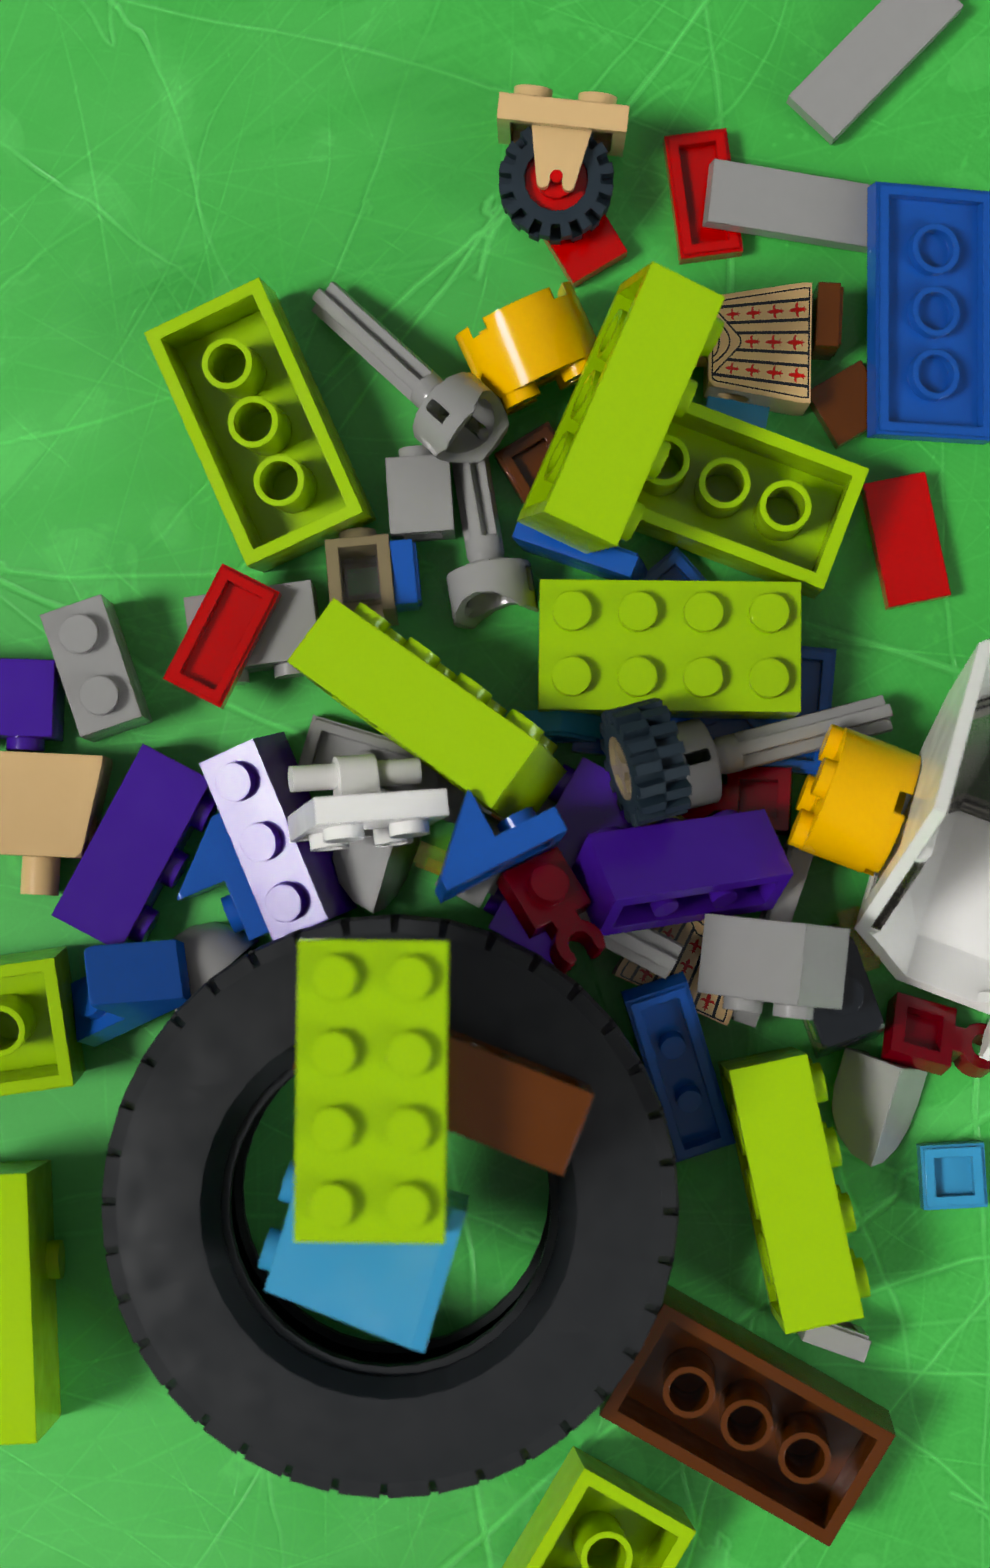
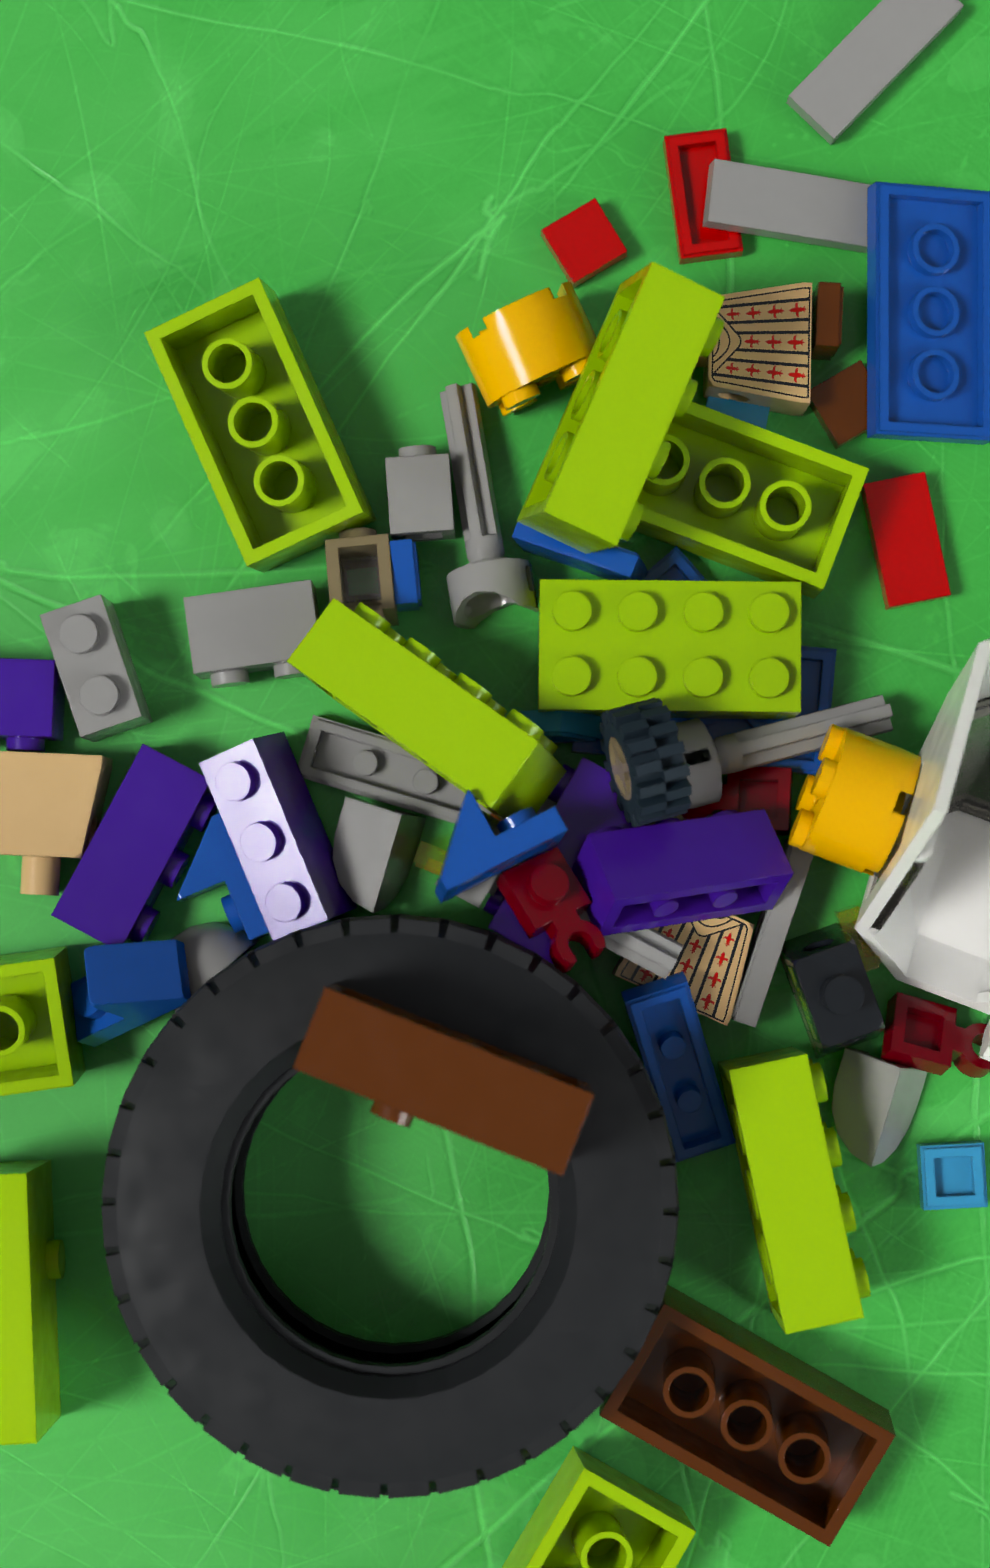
red tile [163,563,282,709] -> none
dark azure slope [258,1160,469,1353] -> none
white plate [287,754,449,852] -> none
lime brick [294,938,450,1244] -> none
light grey piece [312,282,509,463] -> none
reddish brown tile [494,421,555,505] -> none
plate [497,84,630,245] -> none
light grey brick [697,913,850,1020] -> none
light grey tile [796,1322,872,1363] -> none

